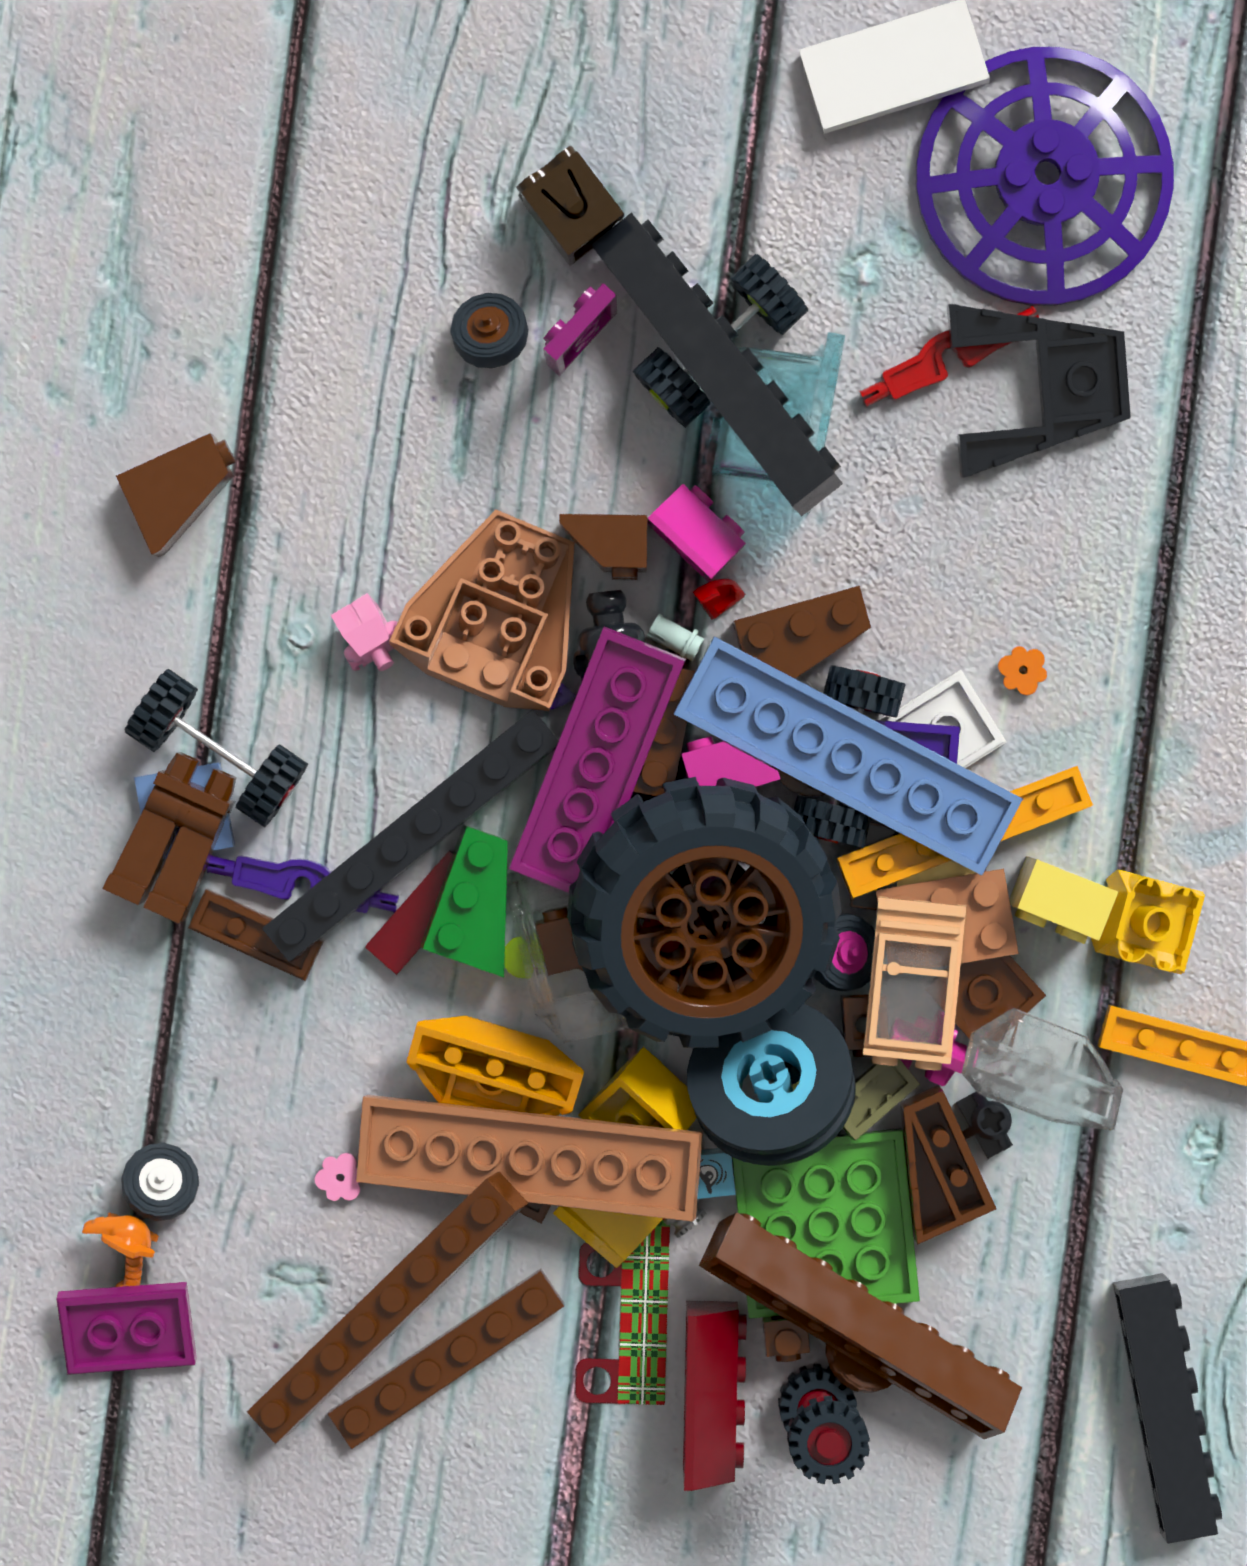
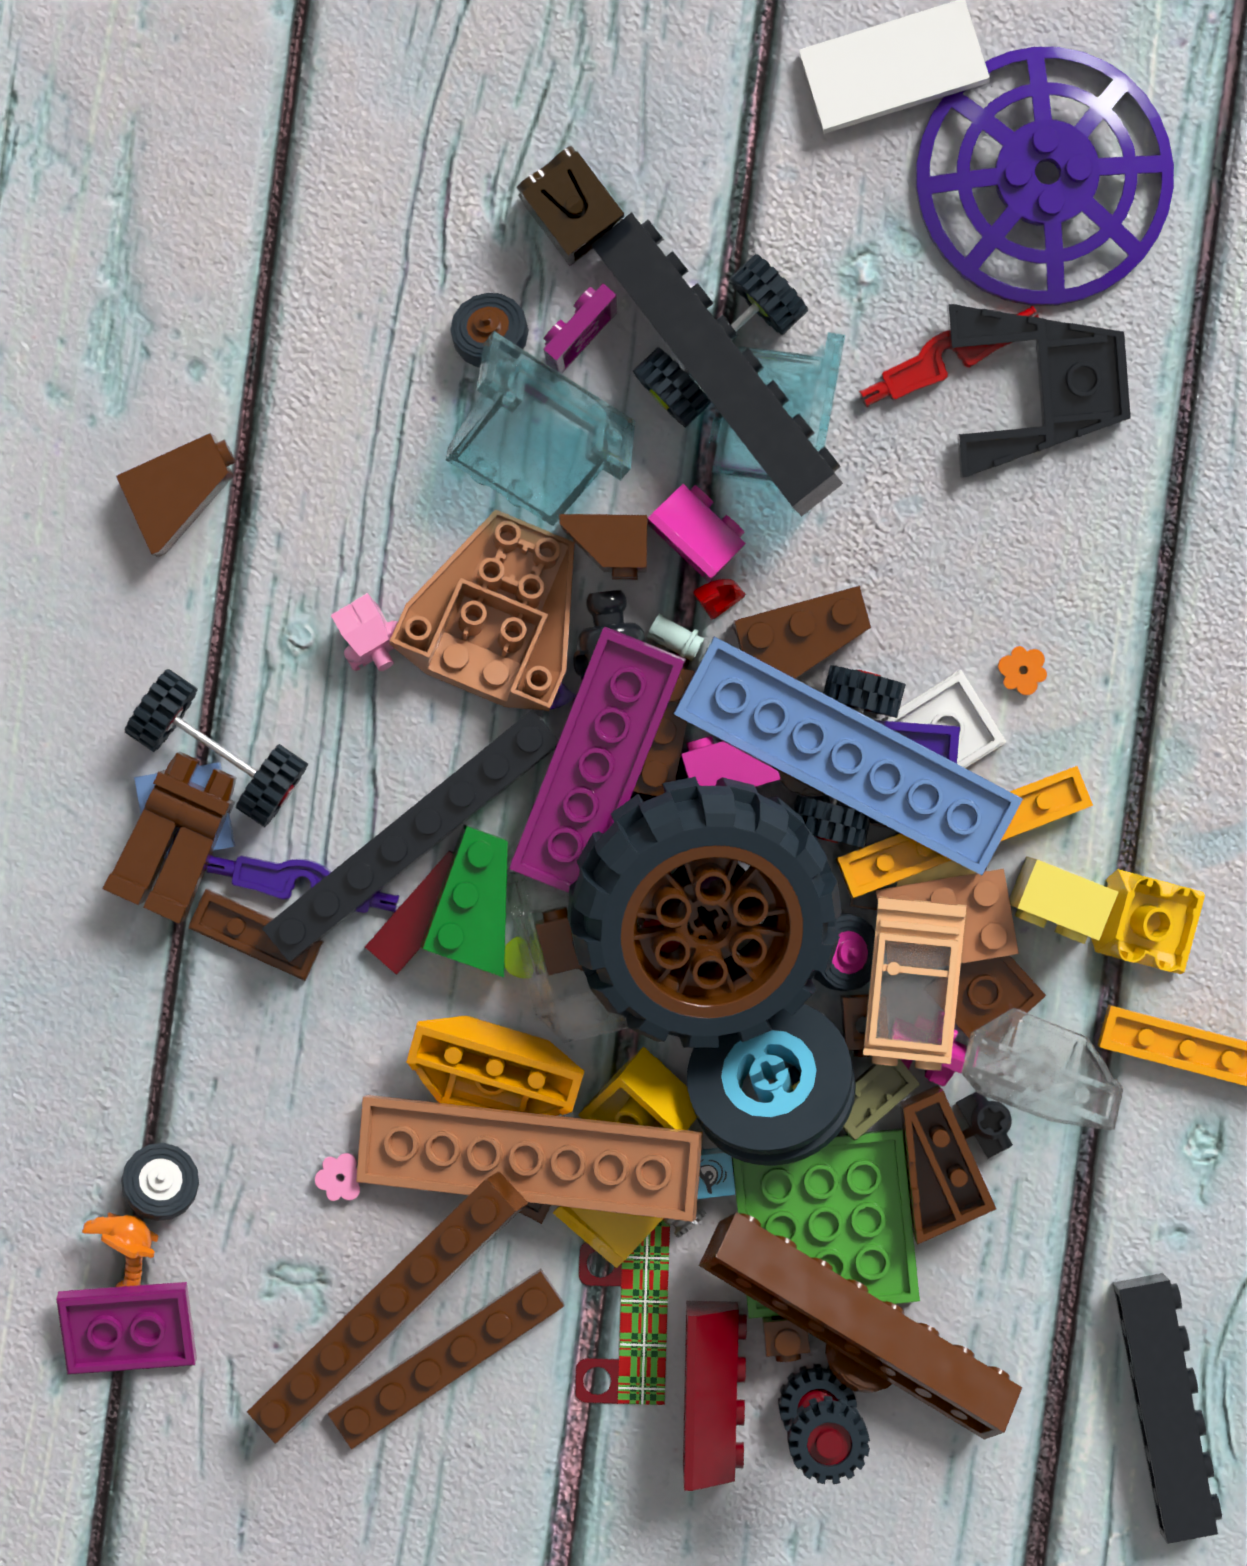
none -> clear light blue windscreen [446,331,635,526]

